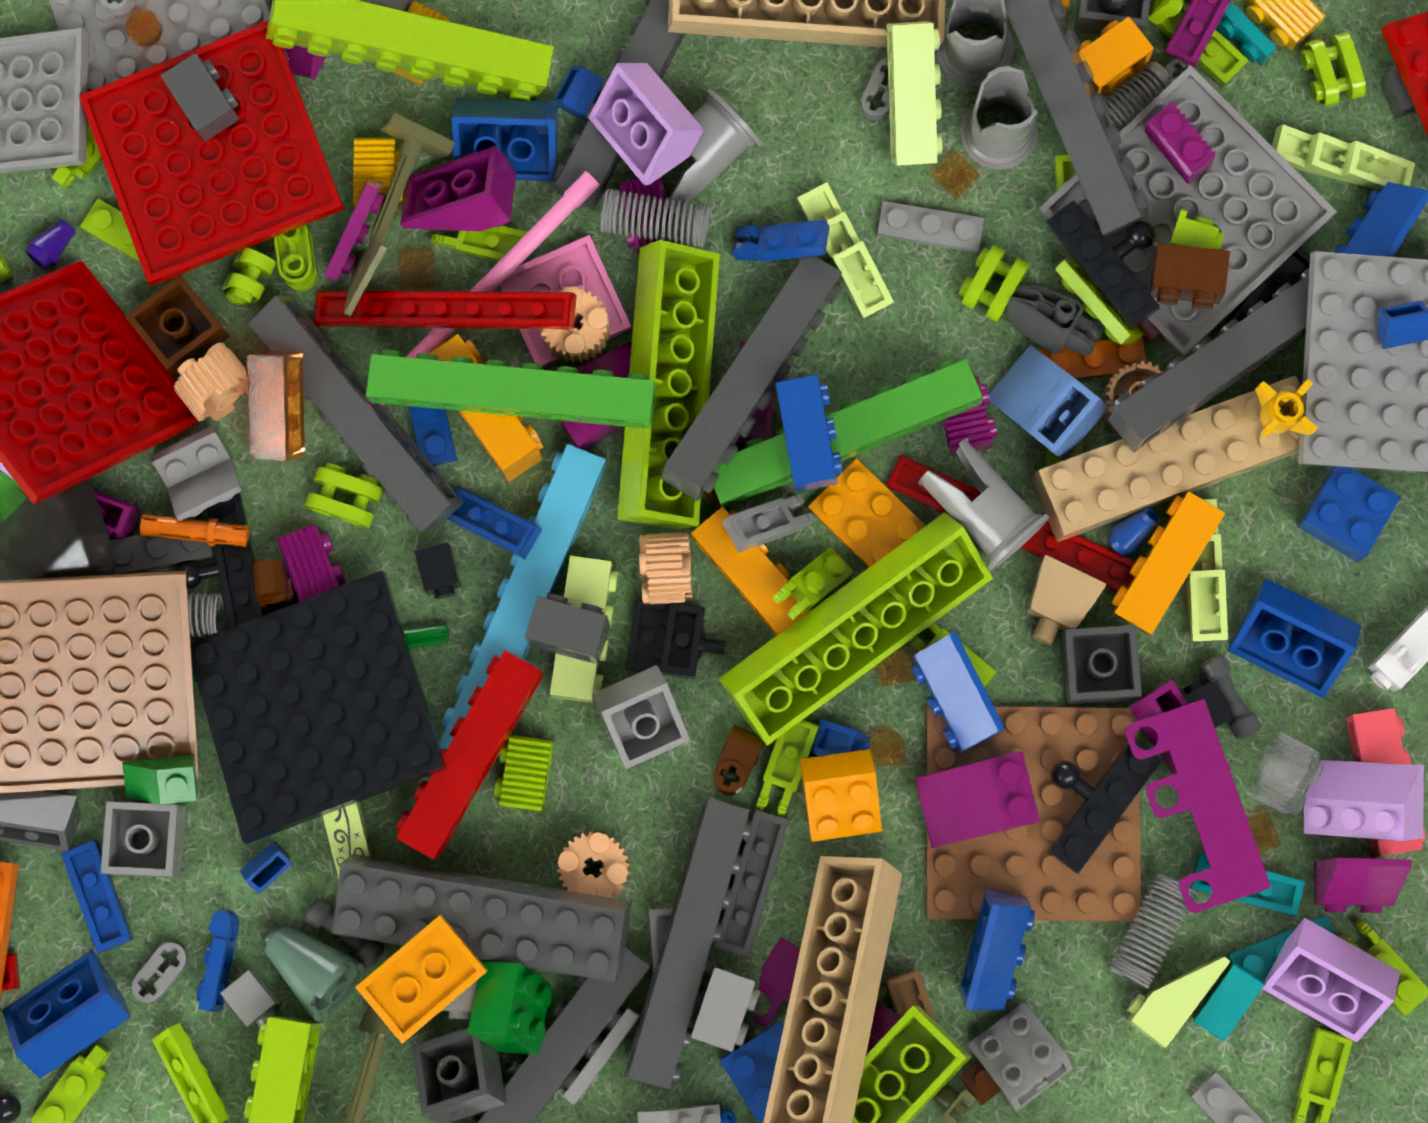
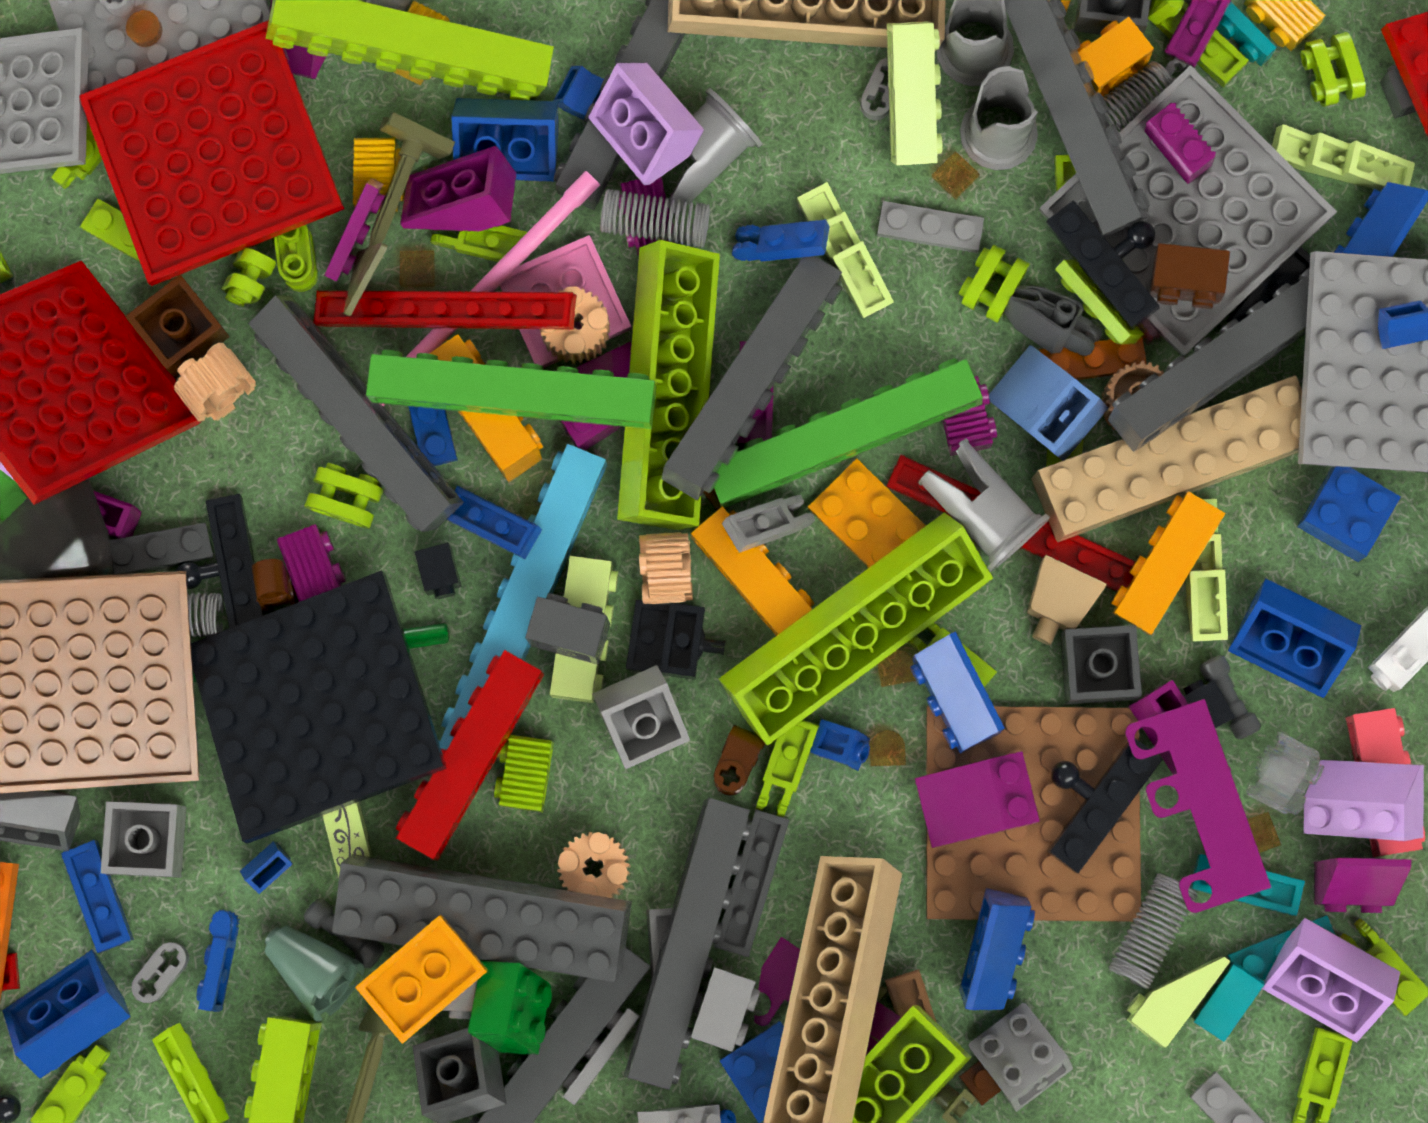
dark purple cone [25,219,76,270] -> none
green slope [122,755,199,805] -> none
orange pin [140,513,250,548] -> none
light grey bracket [150,425,242,521] -> none
dark grey brick [161,53,240,142] -> none
light grey brick [220,970,280,1027] -> none
clear orange brick [246,351,305,462] -> none
lime hinge [772,547,854,620] -> none
blue brick [776,375,843,492] -> none
light orange brick [800,749,882,842] -> none
blue cone [1108,507,1160,556] -> none
lime brick [1170,209,1225,250] -> none
yellow brick [1255,379,1318,438] -> none

